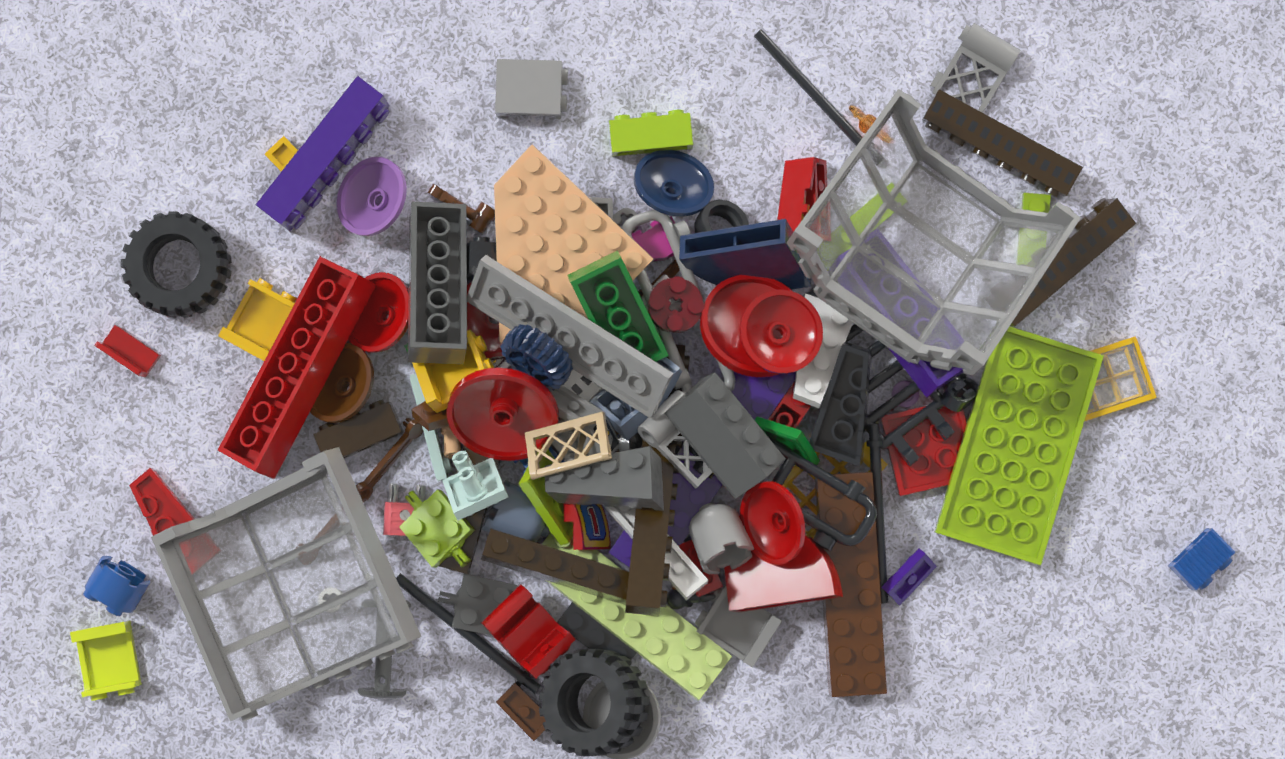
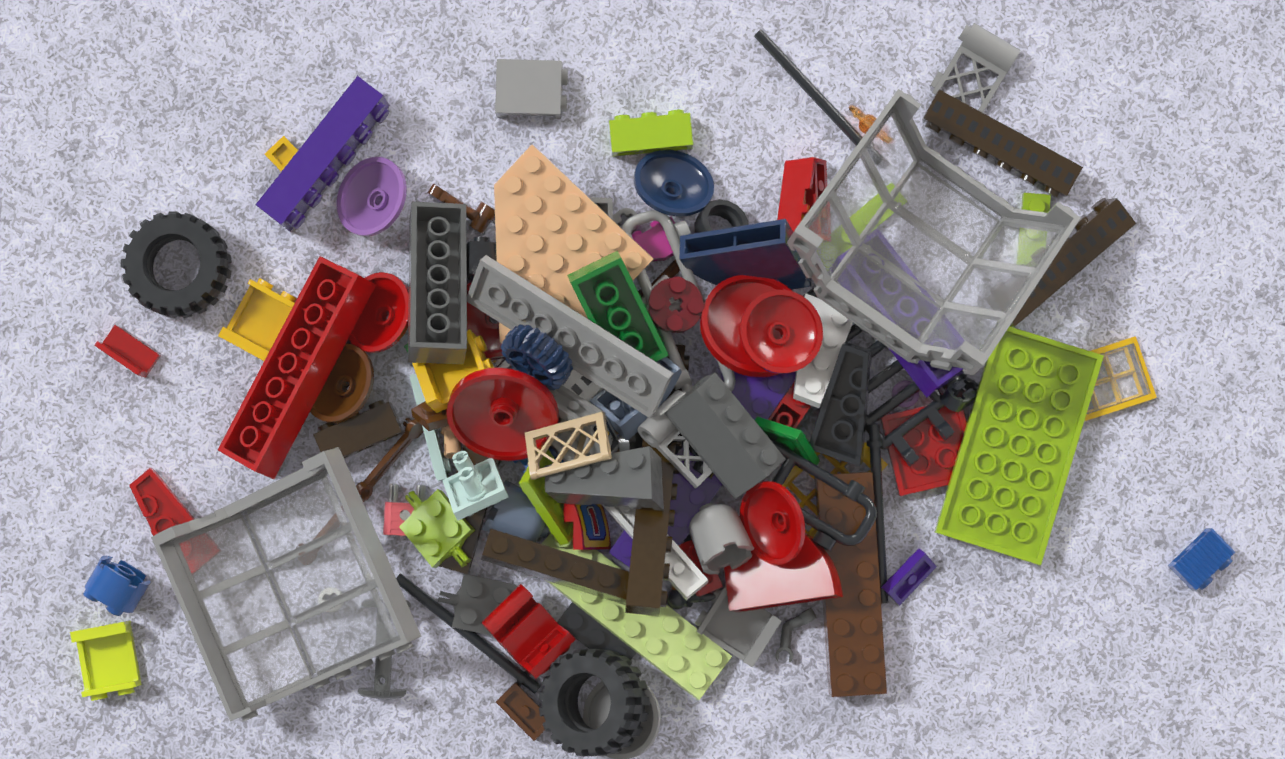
none -> dark grey arm [775,608,817,662]

